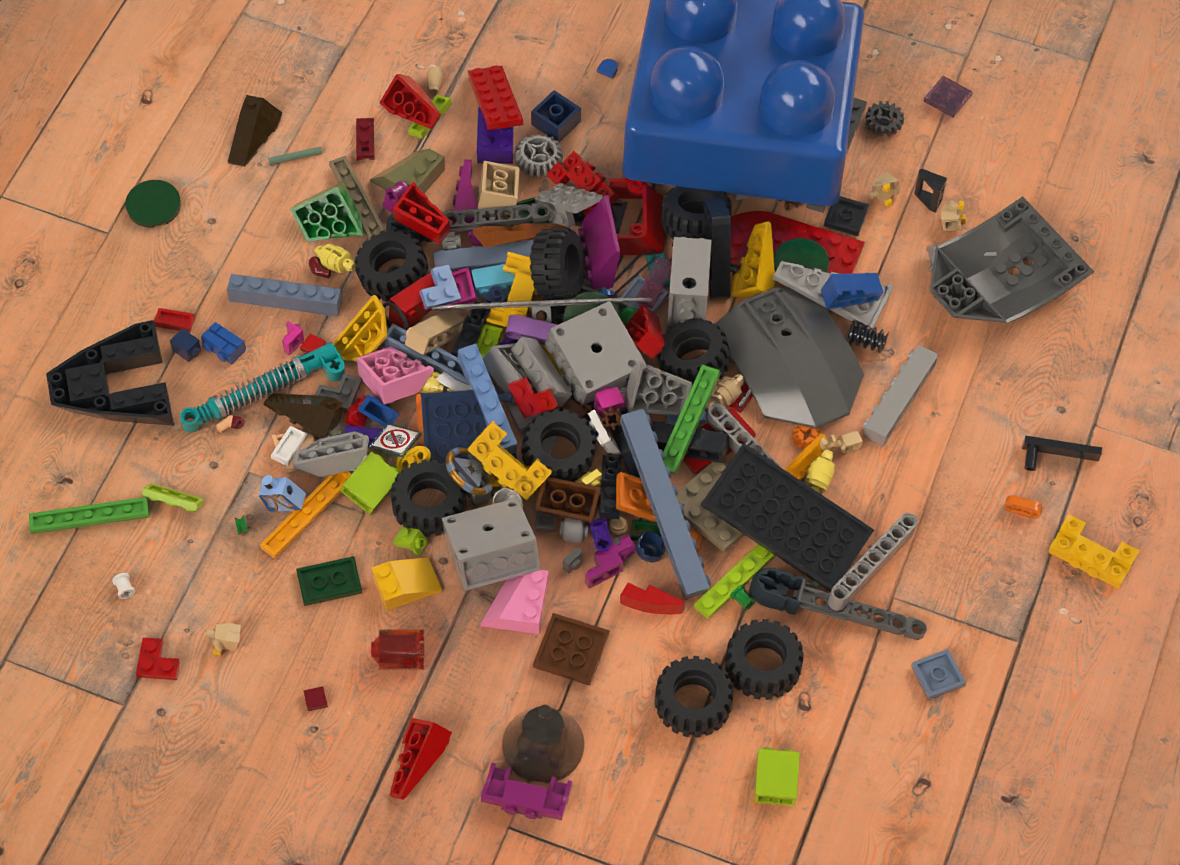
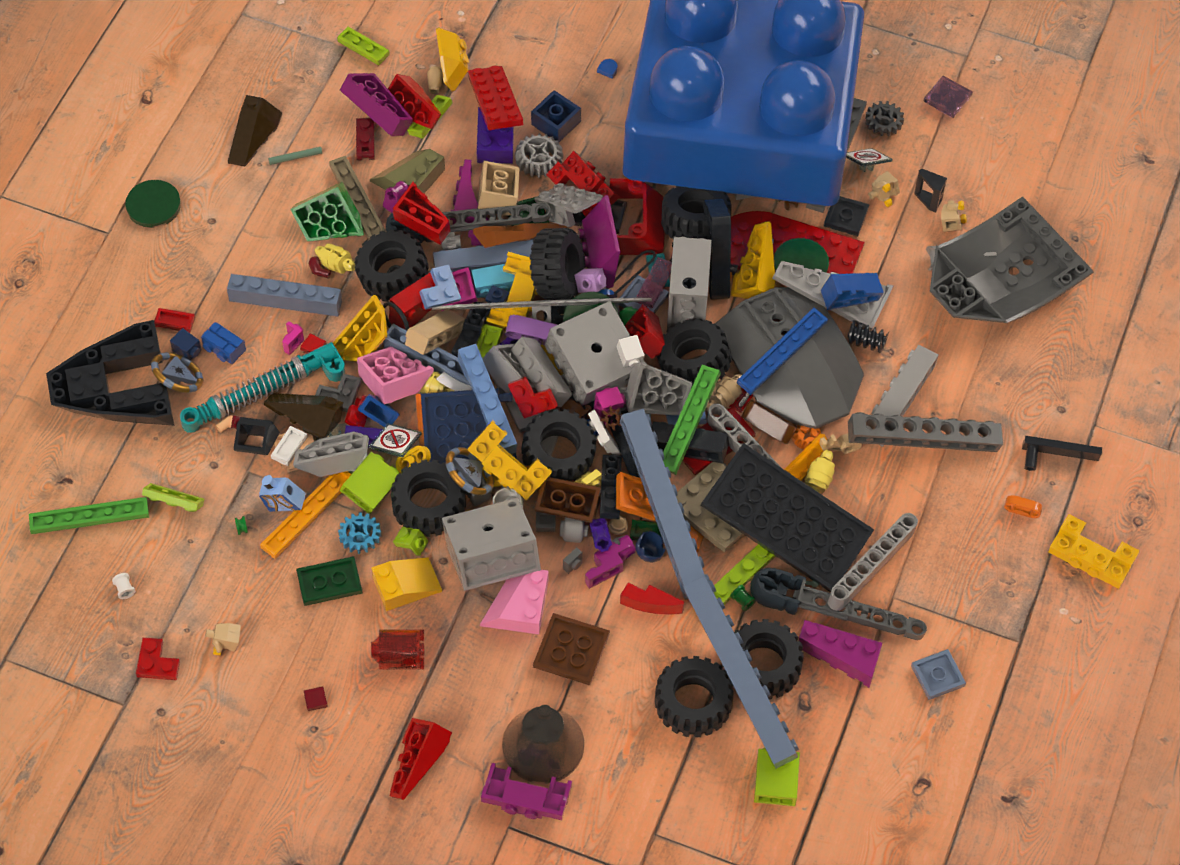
none -> sand blue piece [151,352,204,393]
none -> black tile [234,417,280,455]
none -> lime plate [337,27,390,66]
none -> dark azure gear [338,512,381,554]
none -> magenta wedge [340,73,413,136]
none -> yellow wedge [436,27,469,92]
none -> lavender brick [574,268,606,293]
none -> white brick [616,335,644,367]
none -> sand blue brick [683,576,799,769]
none -> blue tile [737,308,828,395]
none -> beam [741,400,797,444]
none -> magenta wedge [799,620,882,688]
none -> piece [846,148,893,172]
none -> dark grey brick [848,412,1003,452]

